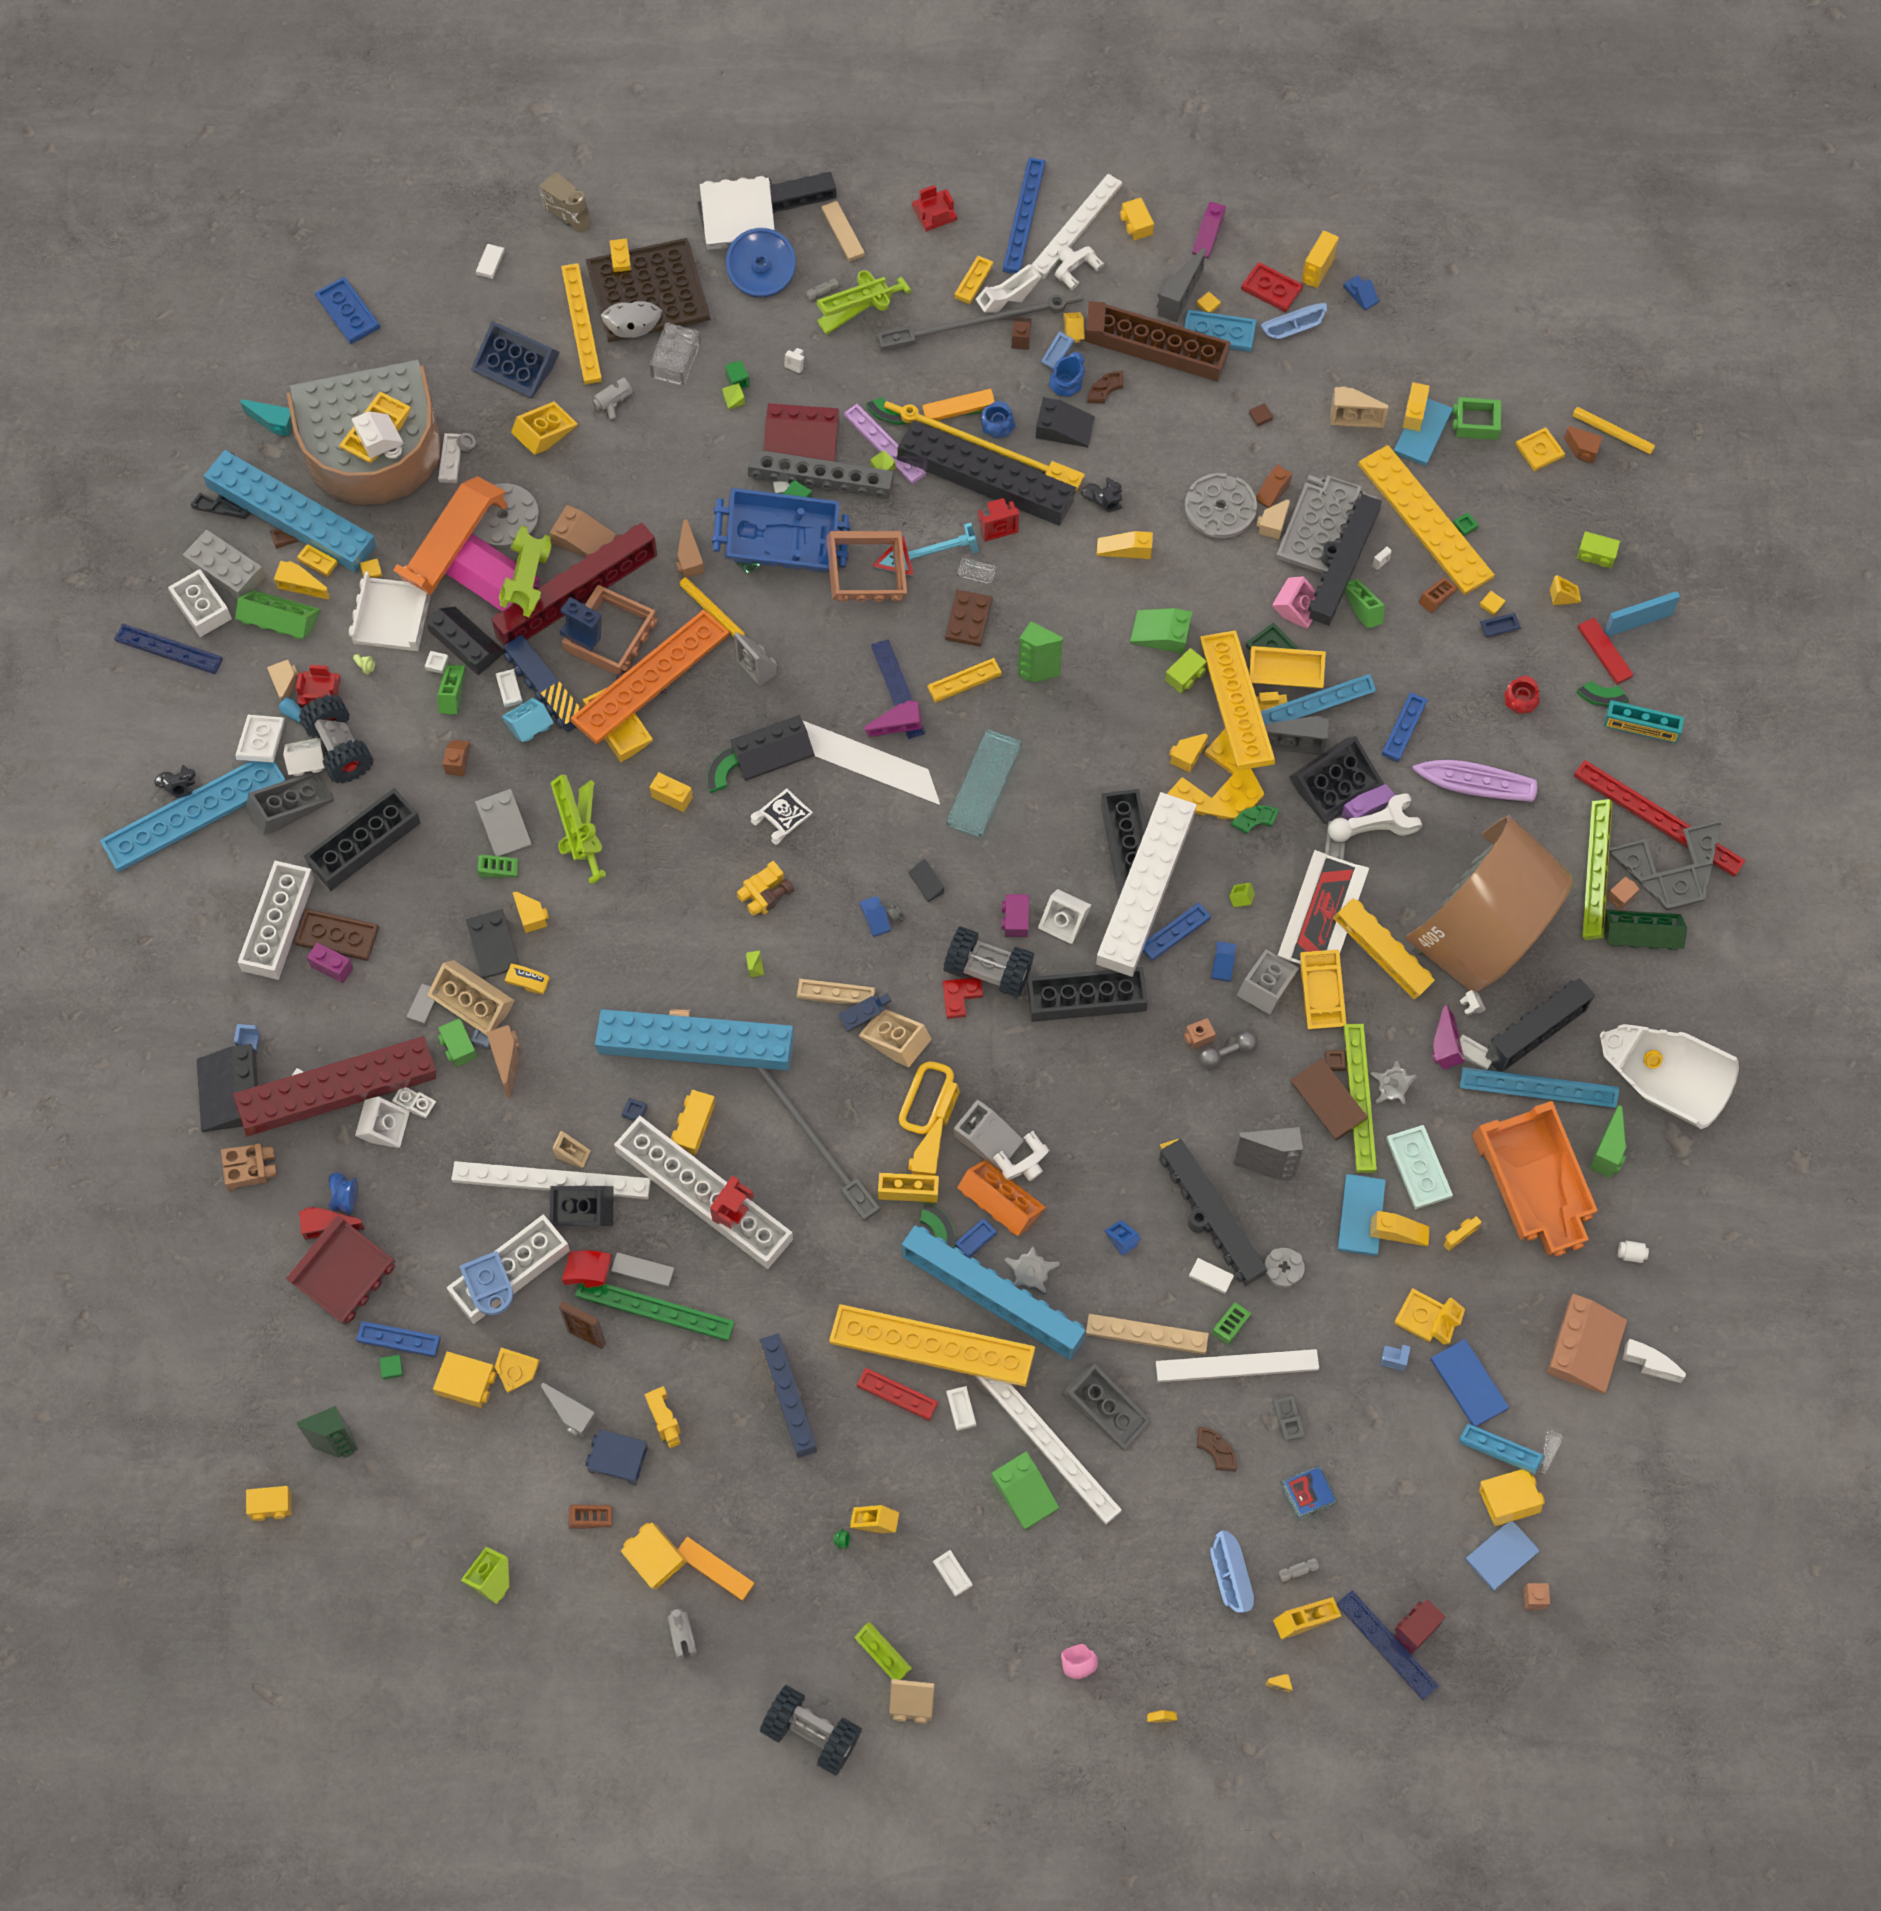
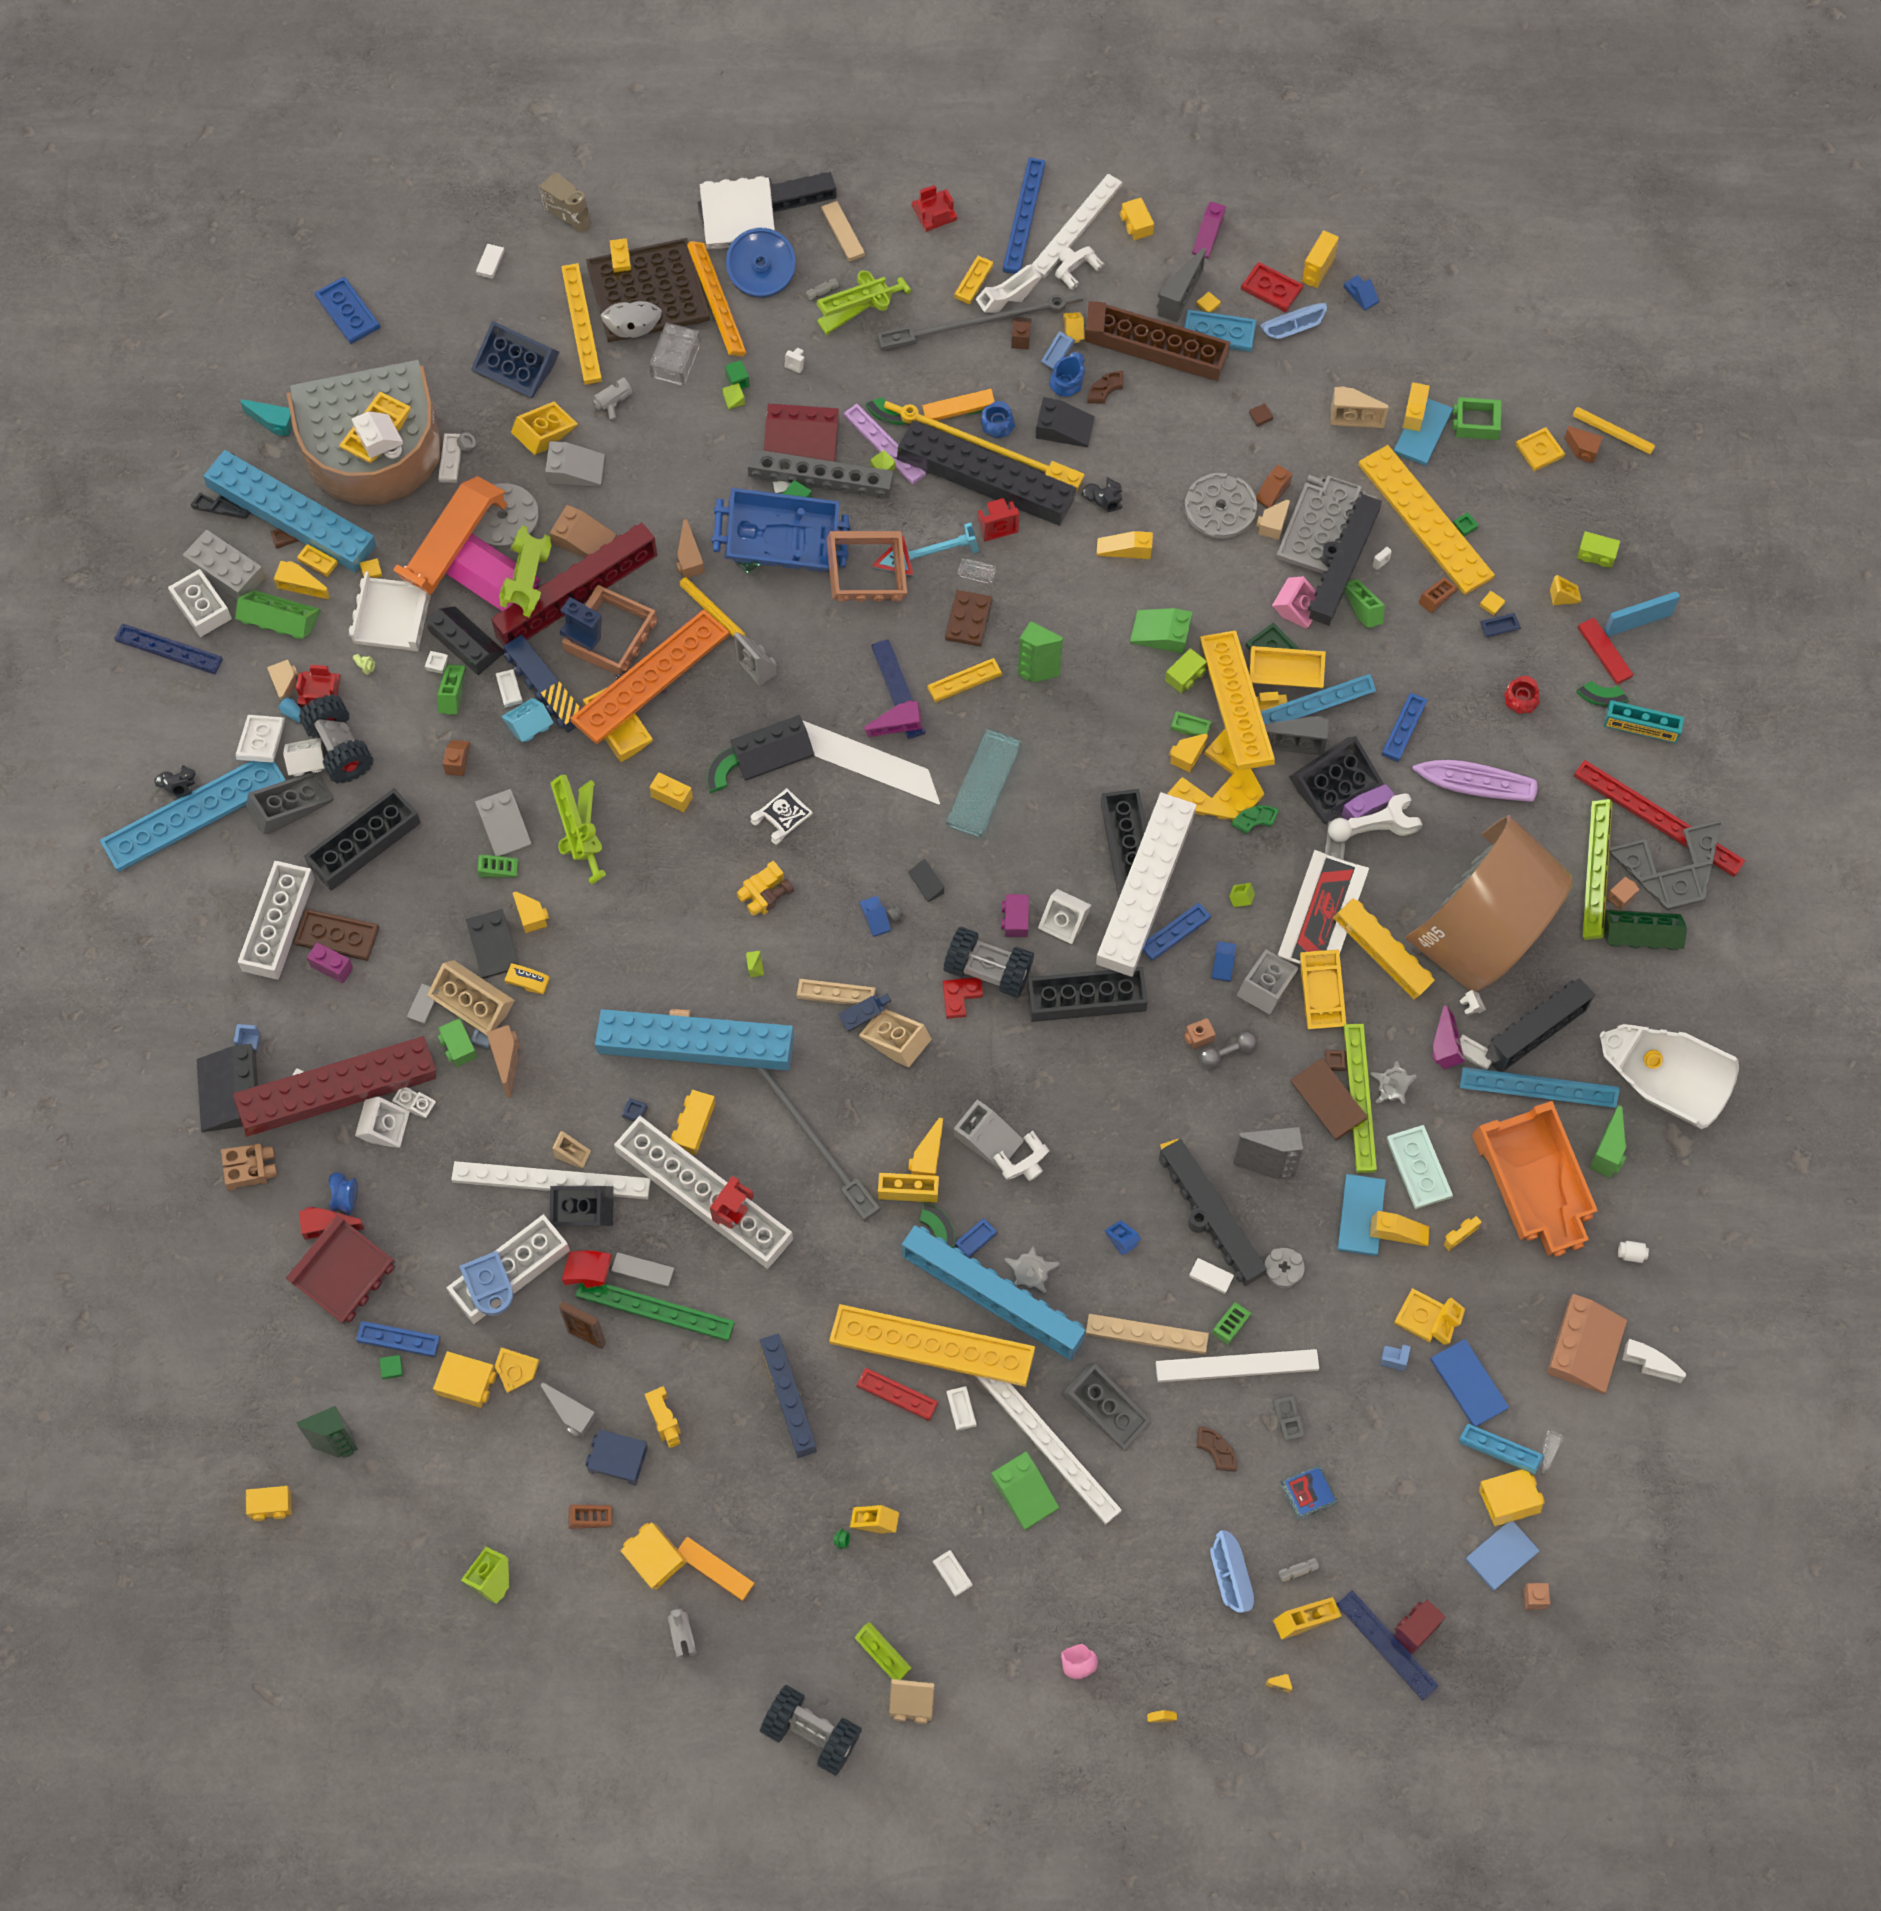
yellow bar [899,1061,960,1134] -> none
orange slope [957,1160,1046,1236] -> none
none -> light grey slope [545,441,605,487]
none -> light orange tile [687,241,746,357]
none -> bright green tile [1170,711,1212,736]

